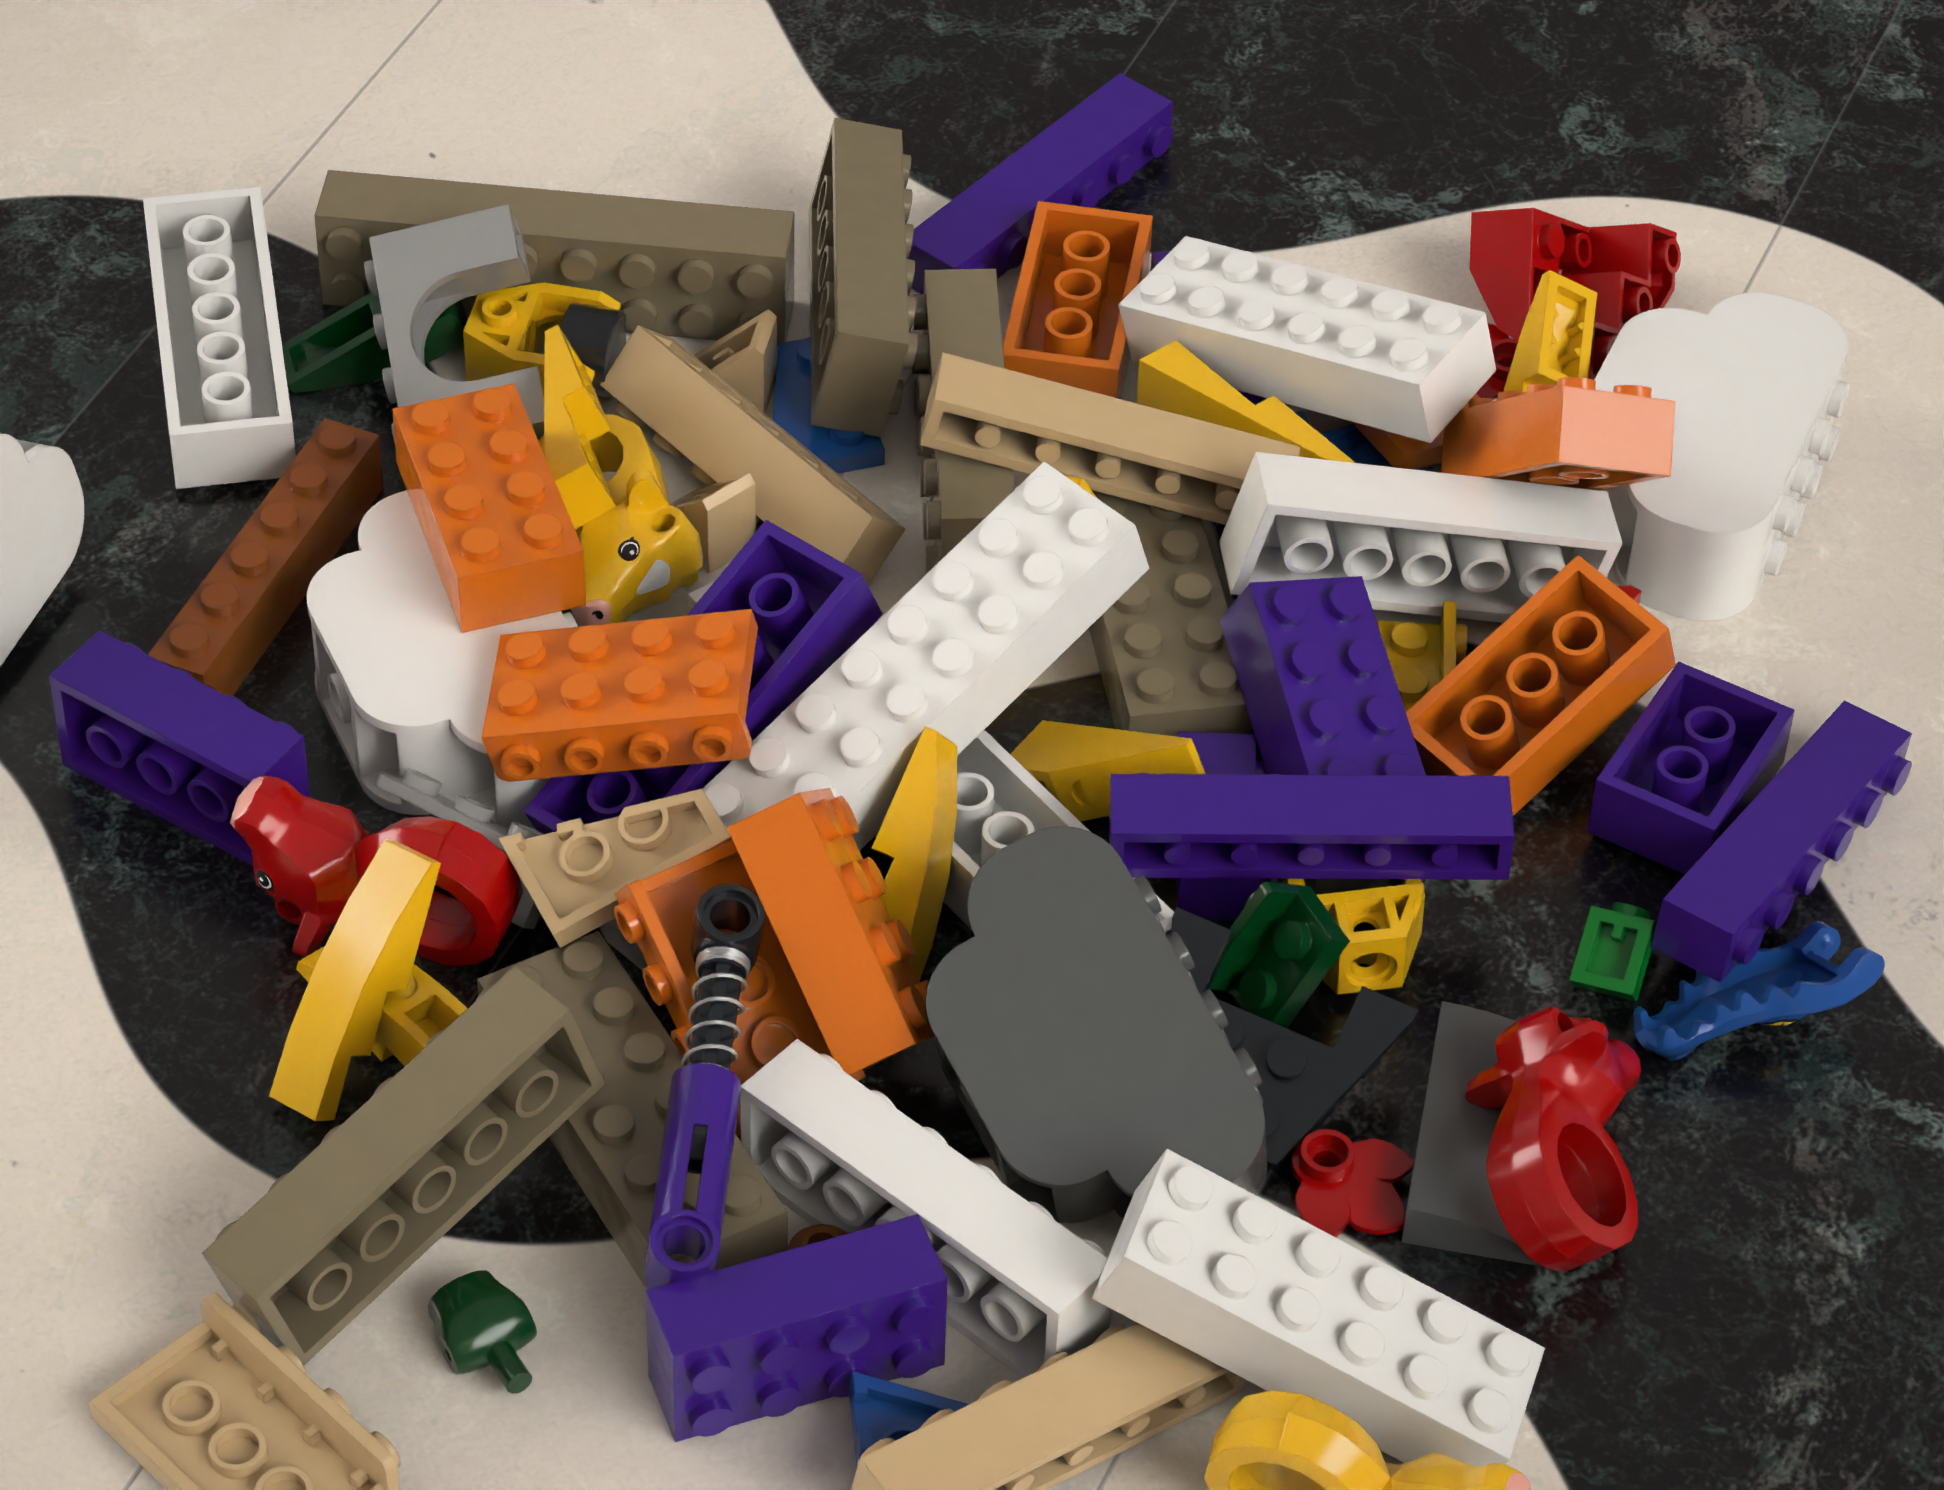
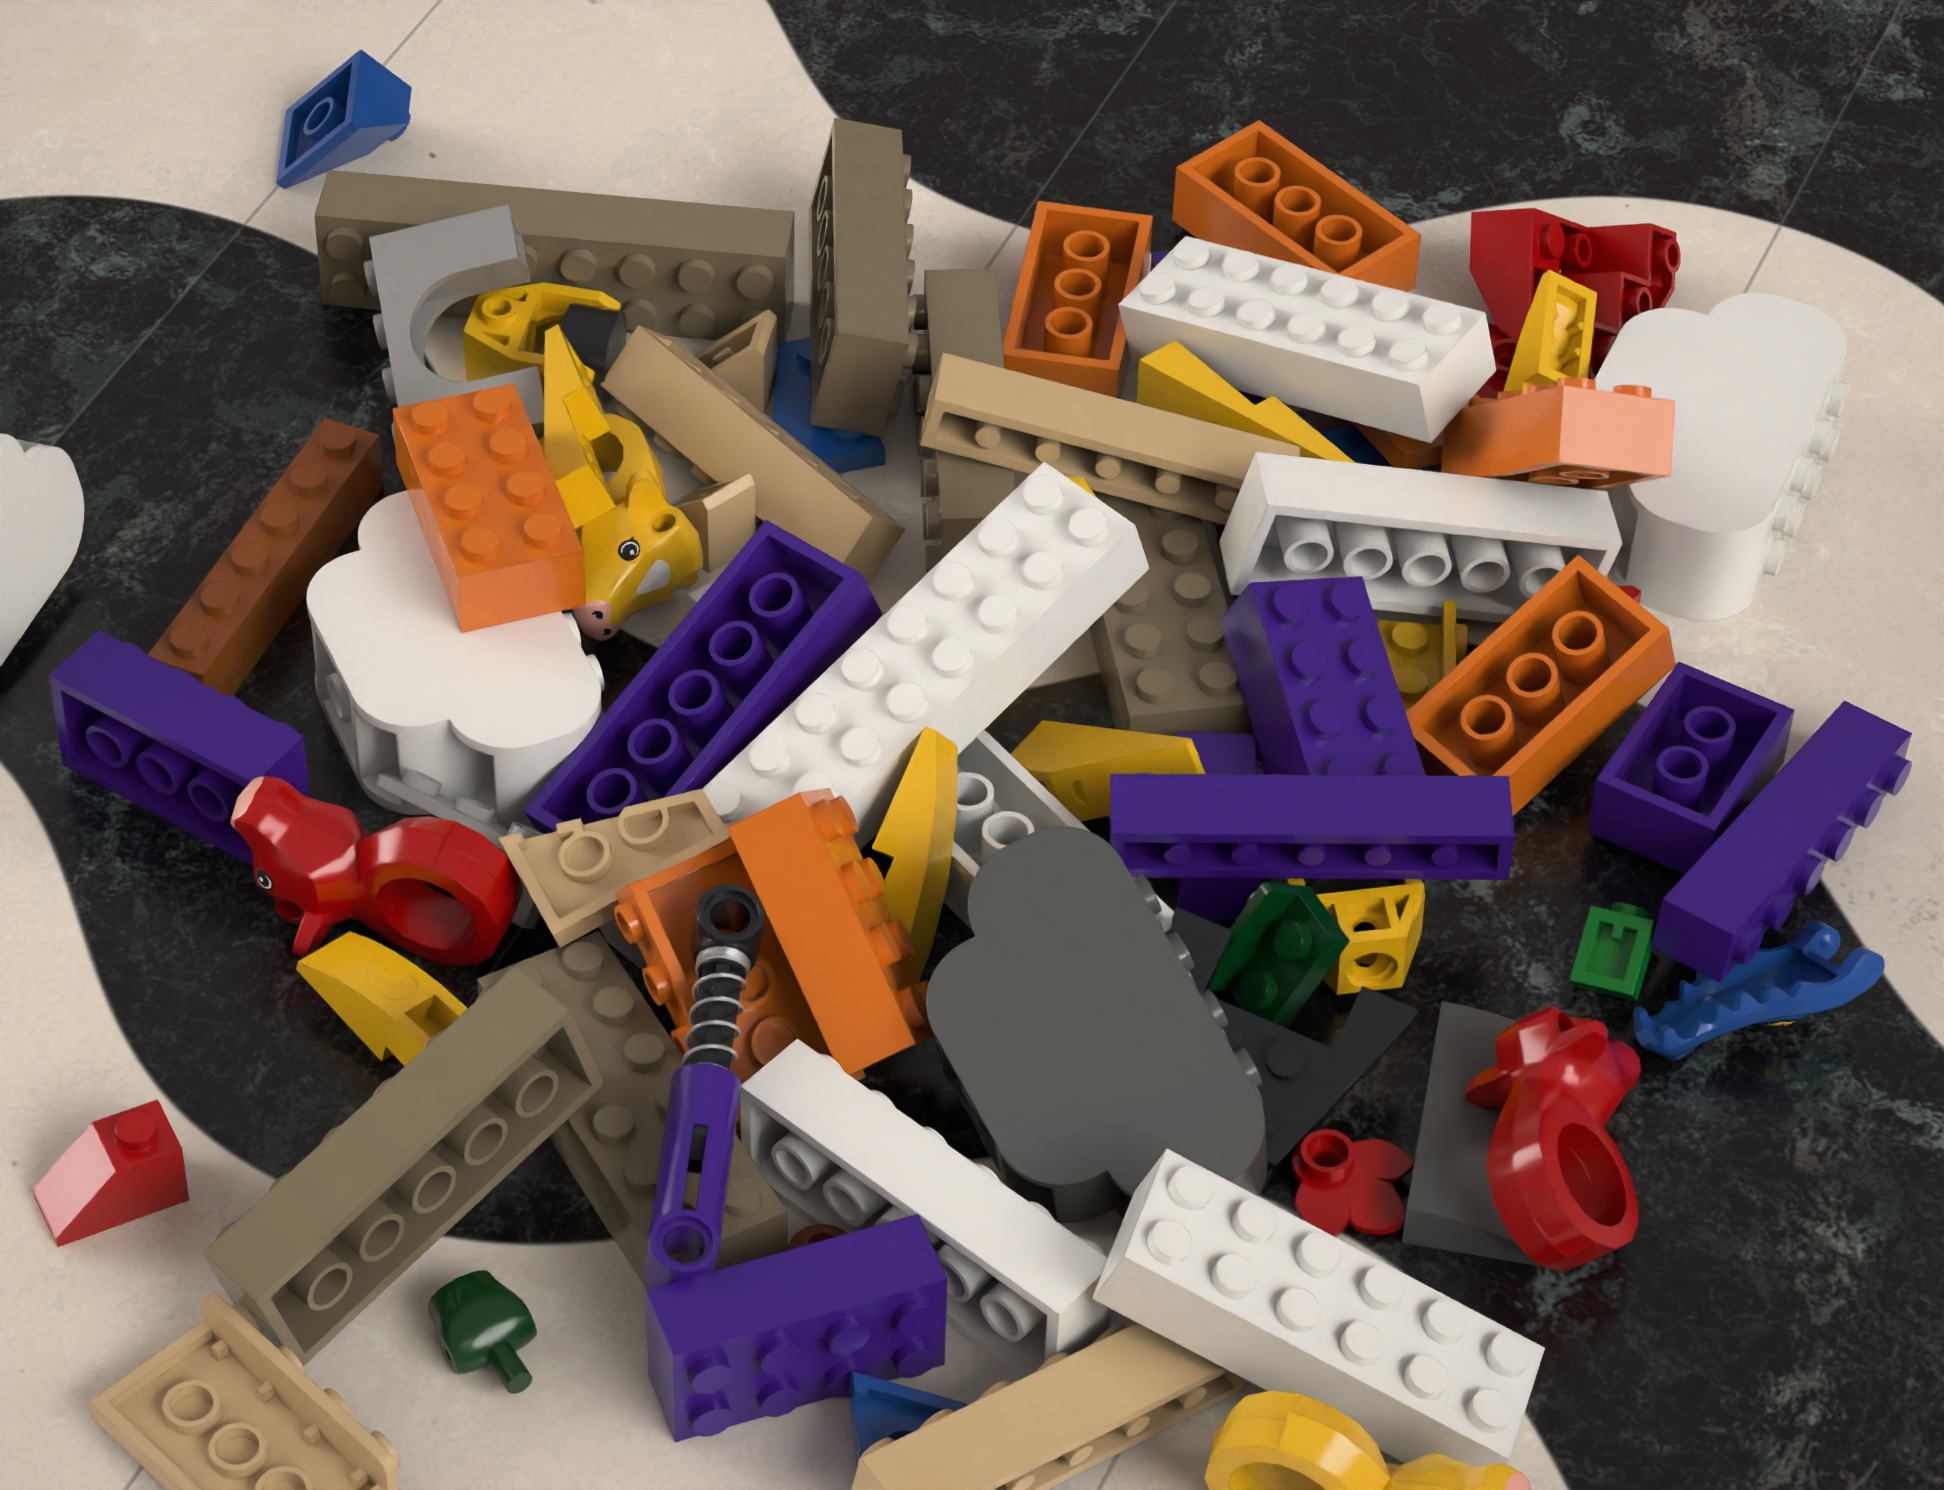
white brick [143,187,296,489] -> none
yellow slope [269,840,441,1121] -> none
dark green slope [282,293,468,393] -> none
orange bracket [481,609,758,782] -> none
dark purple brick [908,73,1173,294] -> none
none -> red slope [33,1099,189,1247]
none -> blue slope [276,49,412,189]
none -> orange brick [1172,120,1421,292]

